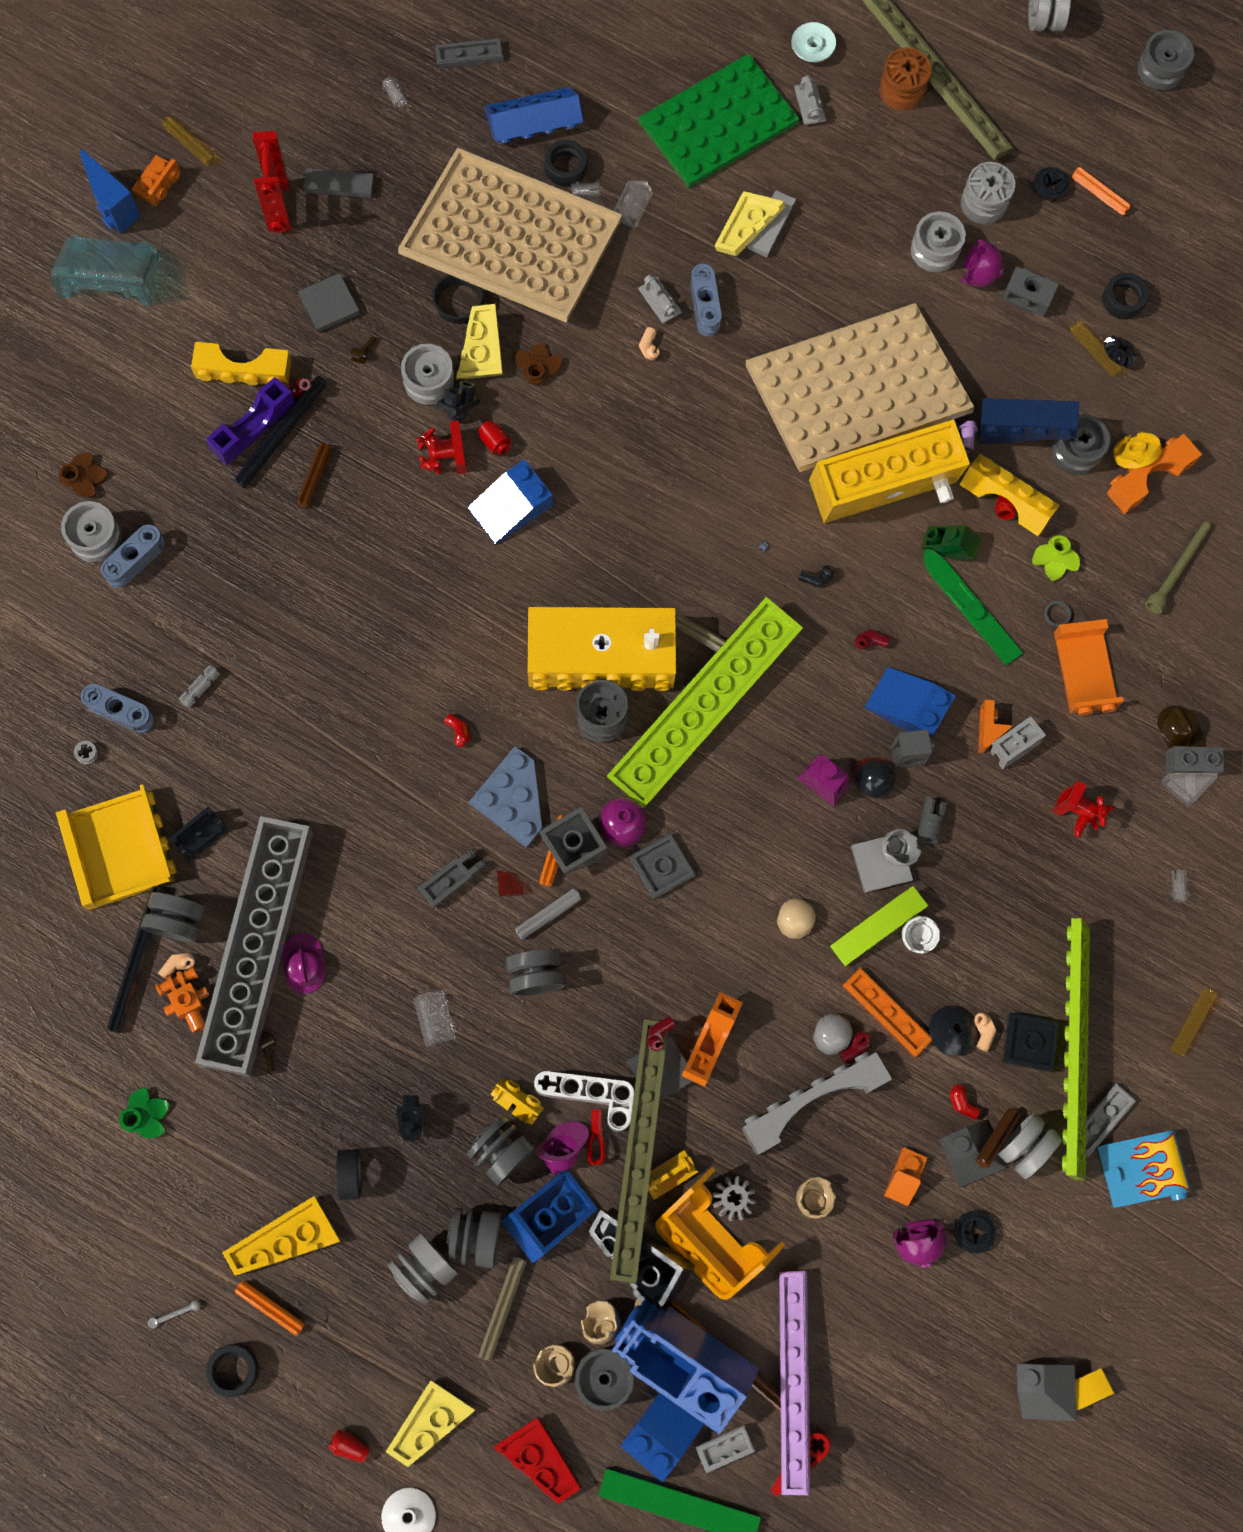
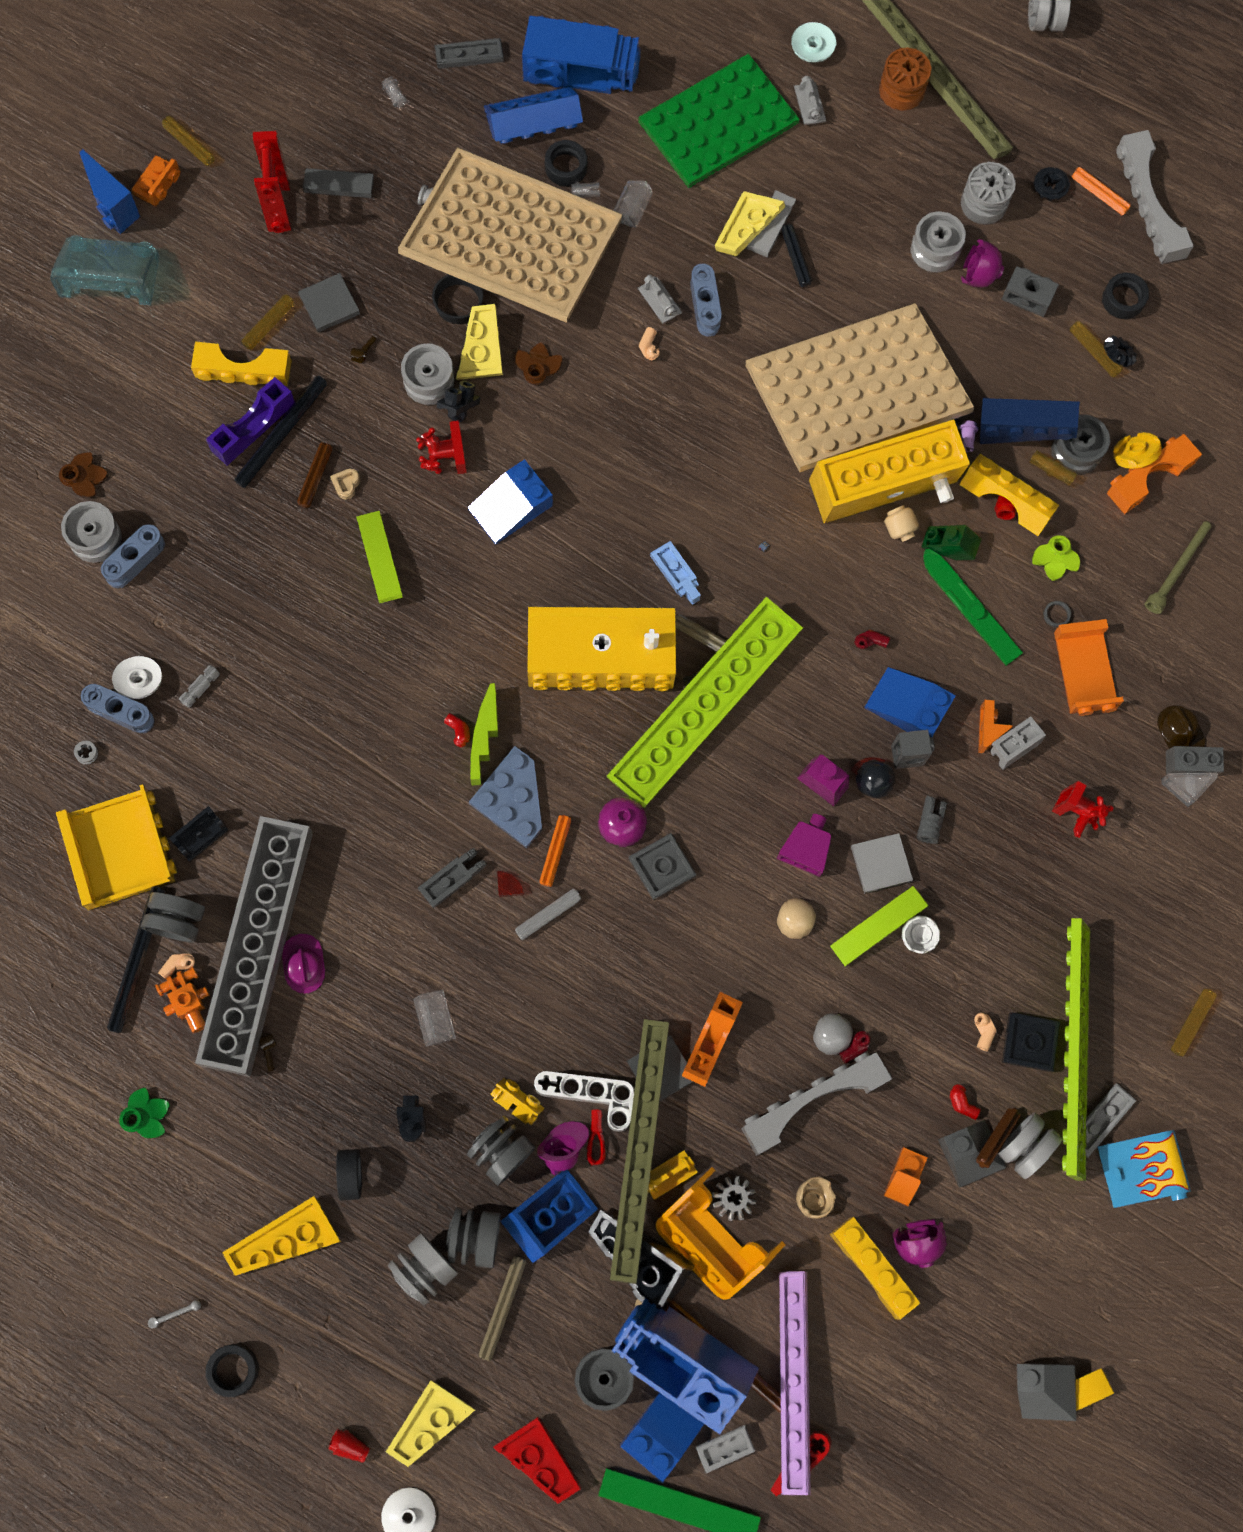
orange axle [235,1281,305,1335] -> none
dark red arm [286,378,311,398] -> none
red brick [478,420,512,455] -> none
dark grey wheel [505,949,566,996] -> none
tan hair [533,1344,576,1387] -> none
dark grey slope [539,806,608,874] -> none
dark grey wheel [576,680,628,742] -> none
tan hair [581,1300,621,1345] -> none
dark red arm [647,1016,676,1051] -> none
black arm [798,565,834,587] -> none
orange tile [842,967,932,1058] -> none
light grey hair [881,828,921,866] -> none
black dish [929,1006,977,1056] -> none
black gear [953,1211,996,1254] -> none
dark grey wheel [1137,30,1194,91] -> none
clear pin [1170,870,1190,902] -> none
none -> white dish [112,656,162,699]
none -> clear yellow axle [241,294,294,350]
none -> tan tile [330,469,360,500]
none -> lime slope [356,511,403,604]
none -> light grey bush [418,185,433,206]
none -> lime slope [470,683,498,786]
none -> blue piece [522,16,641,94]
none -> light blue hinge [650,541,701,605]
none -> magenta torso [777,814,831,877]
none -> black axle [782,224,812,288]
none -> yellow arch [830,1217,920,1320]
none -> tan head [884,505,919,542]
none -> clear yellow pin [1029,450,1077,486]
none -> light grey arch [1117,130,1194,264]

